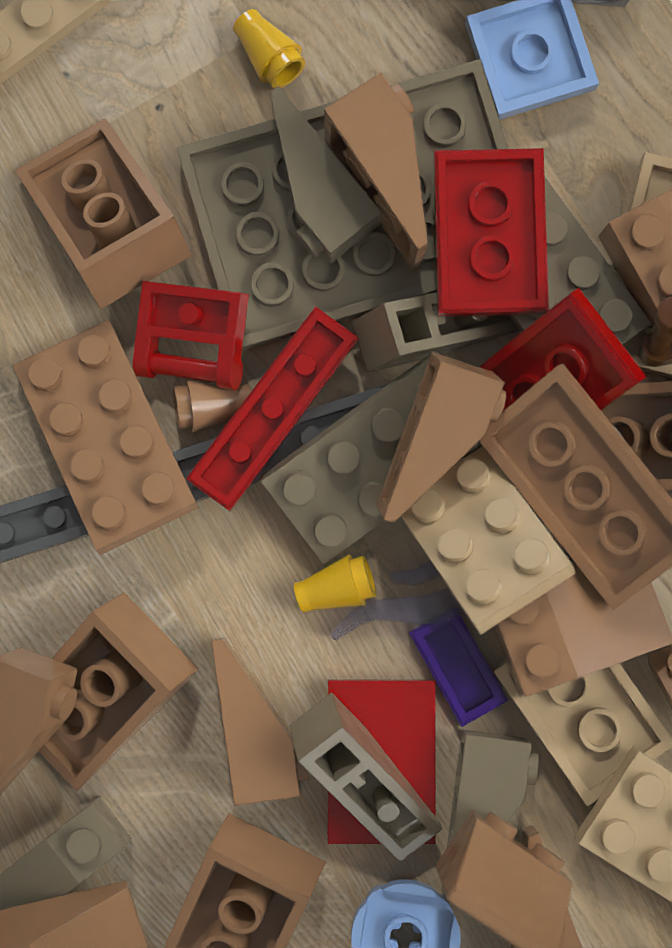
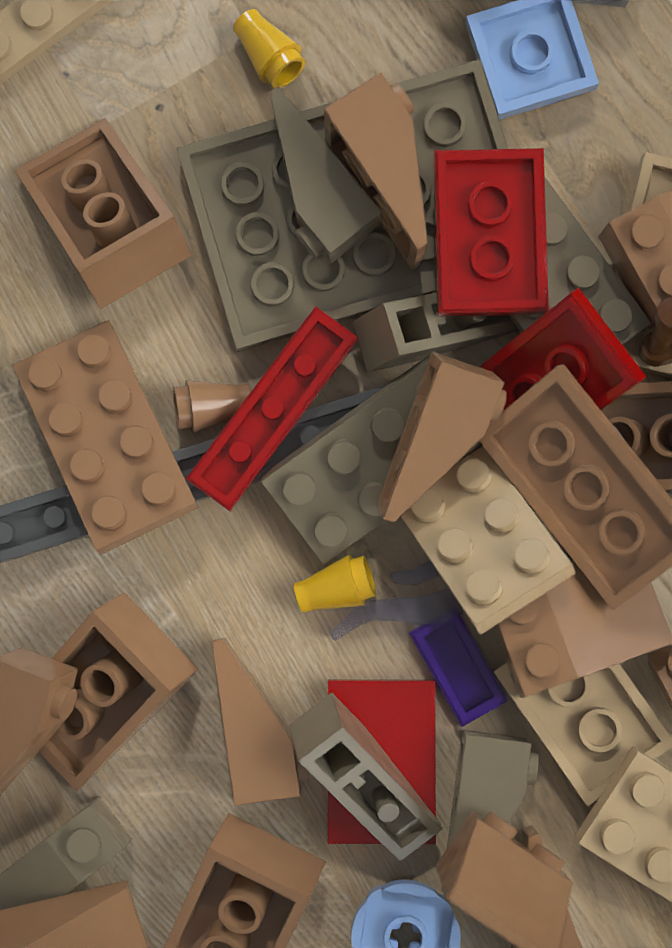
red plate [132,281,249,390] -> none

